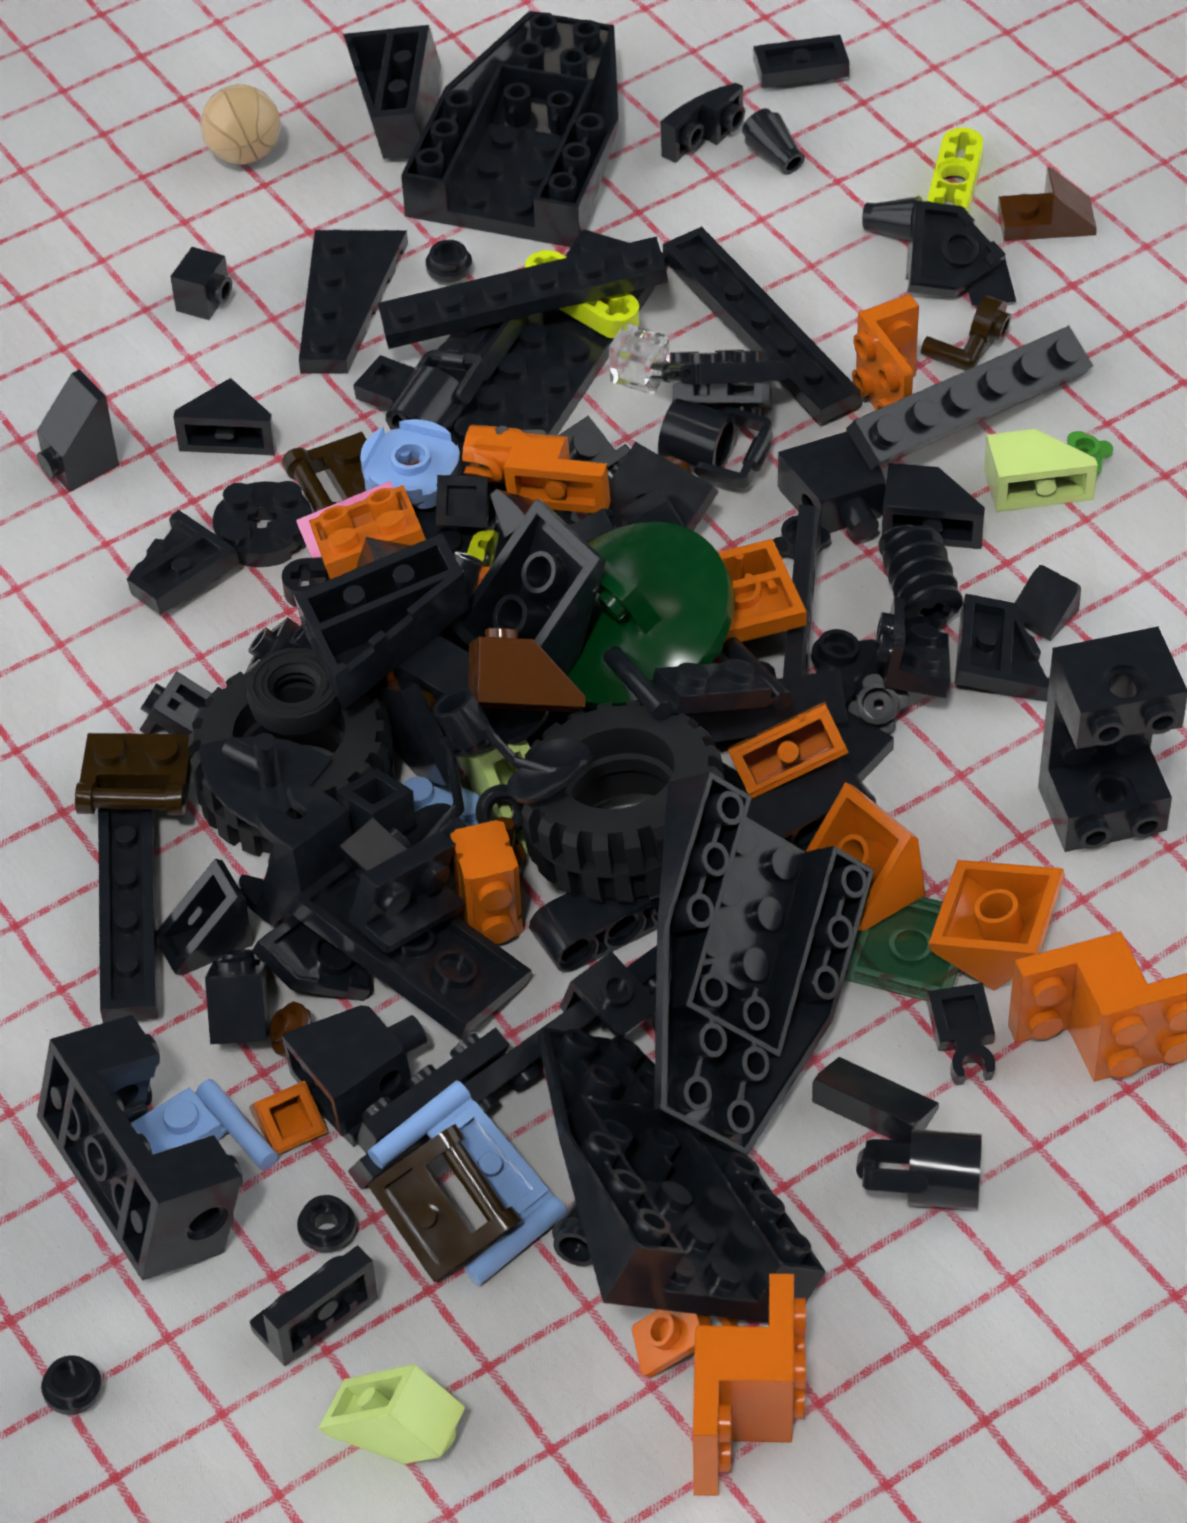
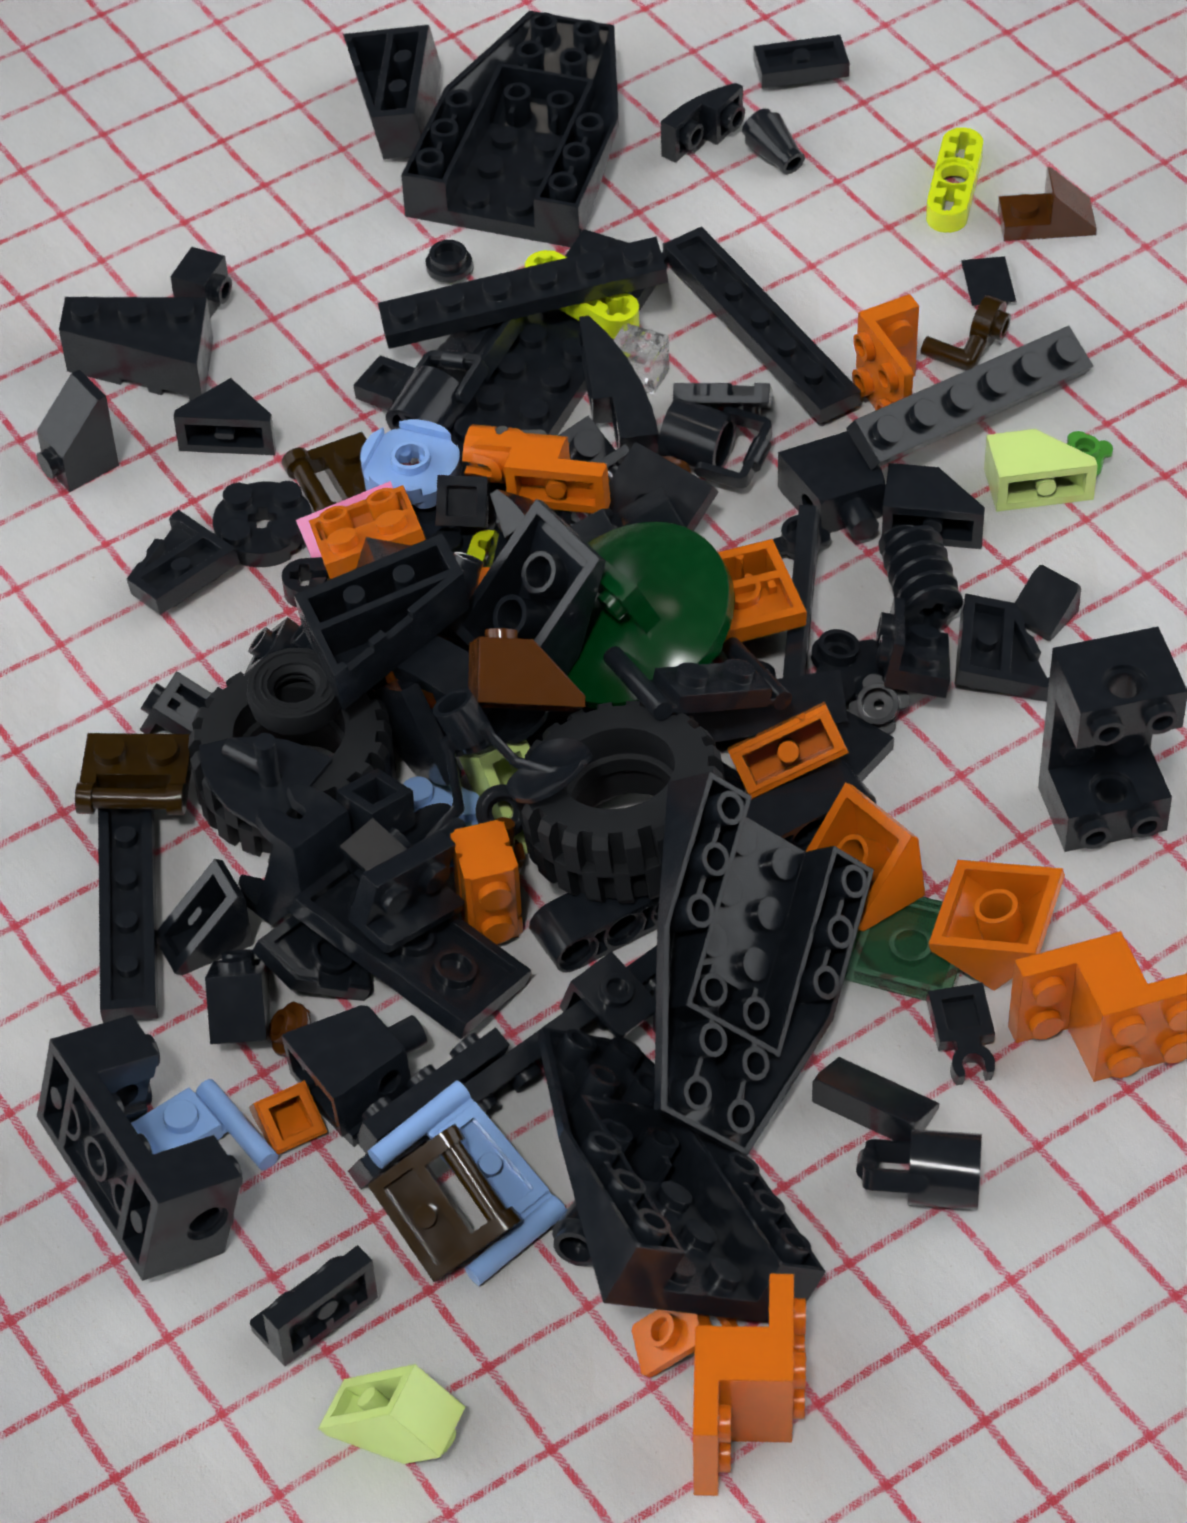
black plate [41,1355,102,1415] -> none
tan piece [200,84,281,165] -> none
black plate [297,1195,356,1252] -> none
black wing [299,229,408,374] -> none
black plate [650,349,791,384] -> none
black cone [862,196,931,241] -> none
black plate [905,200,1006,298] -> none
none -> black wedge [59,296,213,401]
none -> black slope [579,315,659,454]

